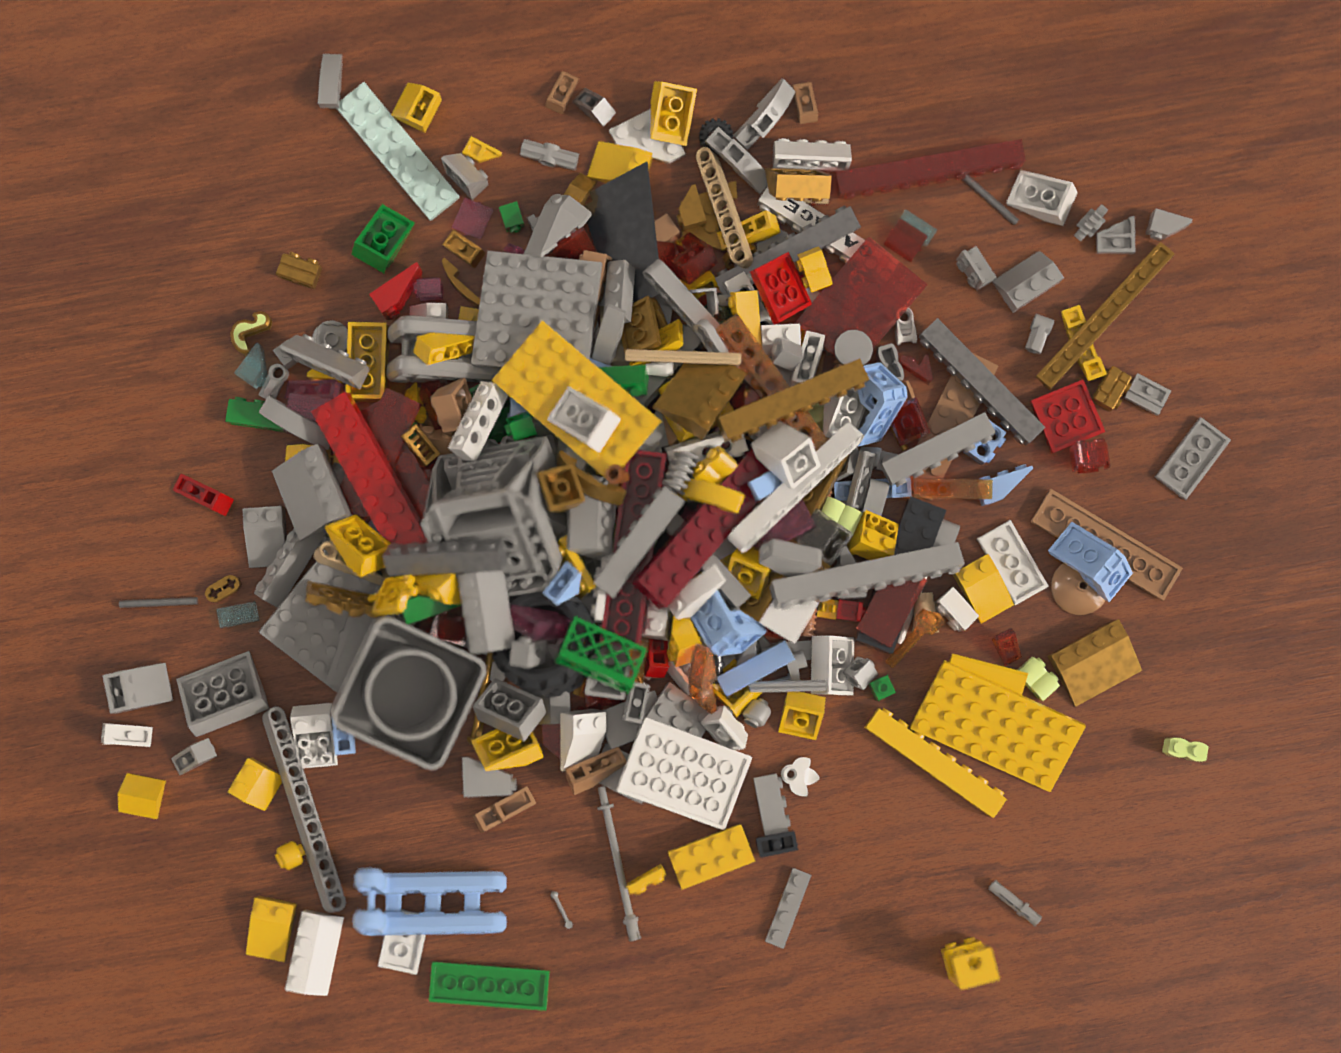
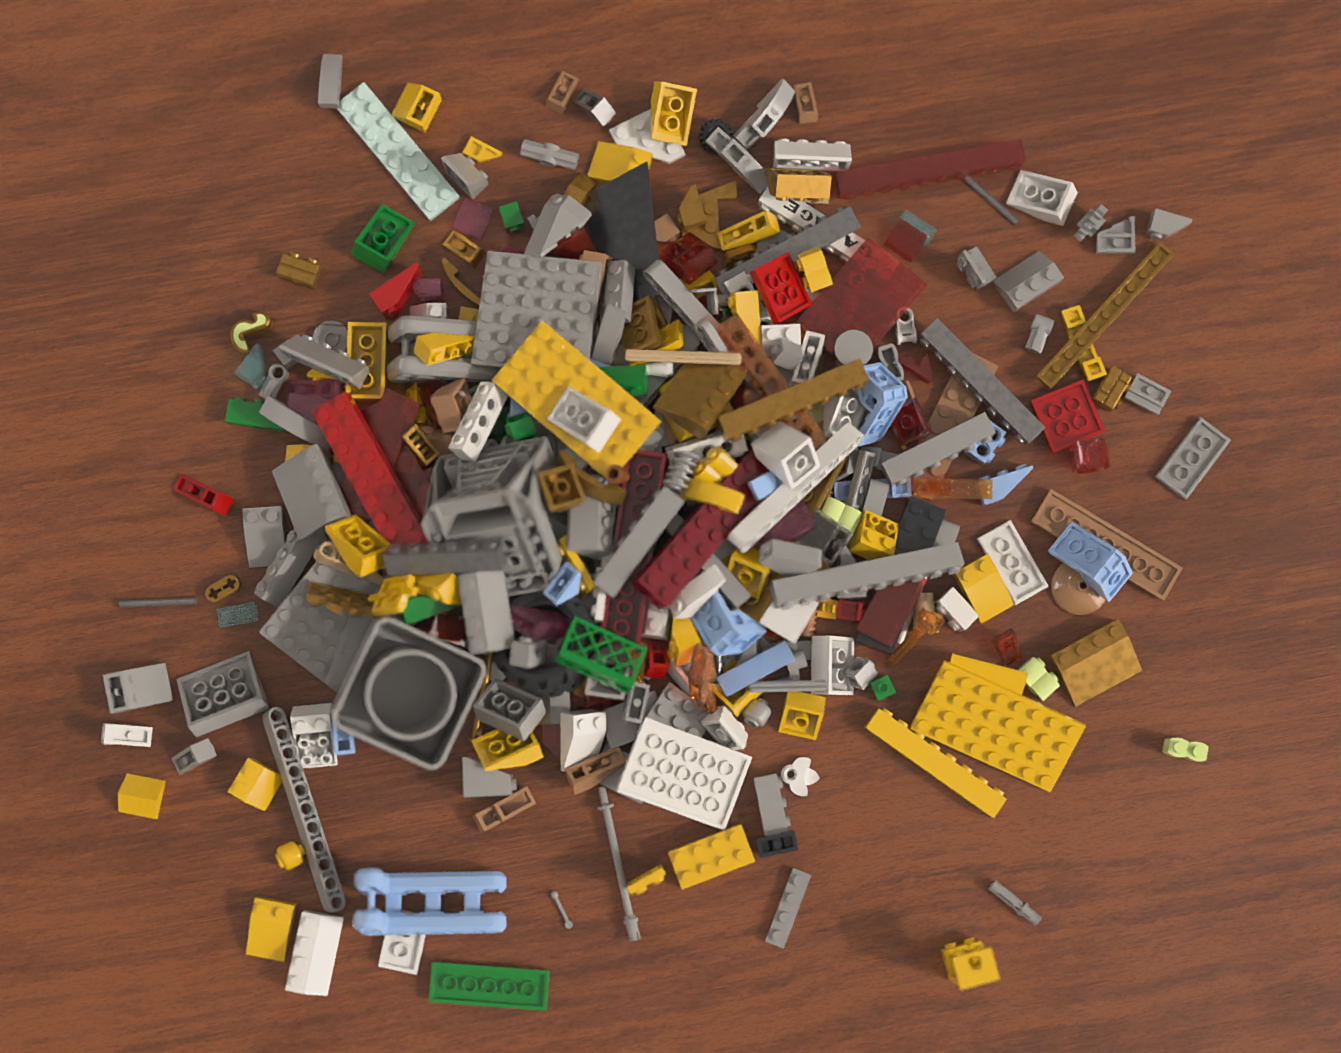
tan beam [696,147,753,269] -> none

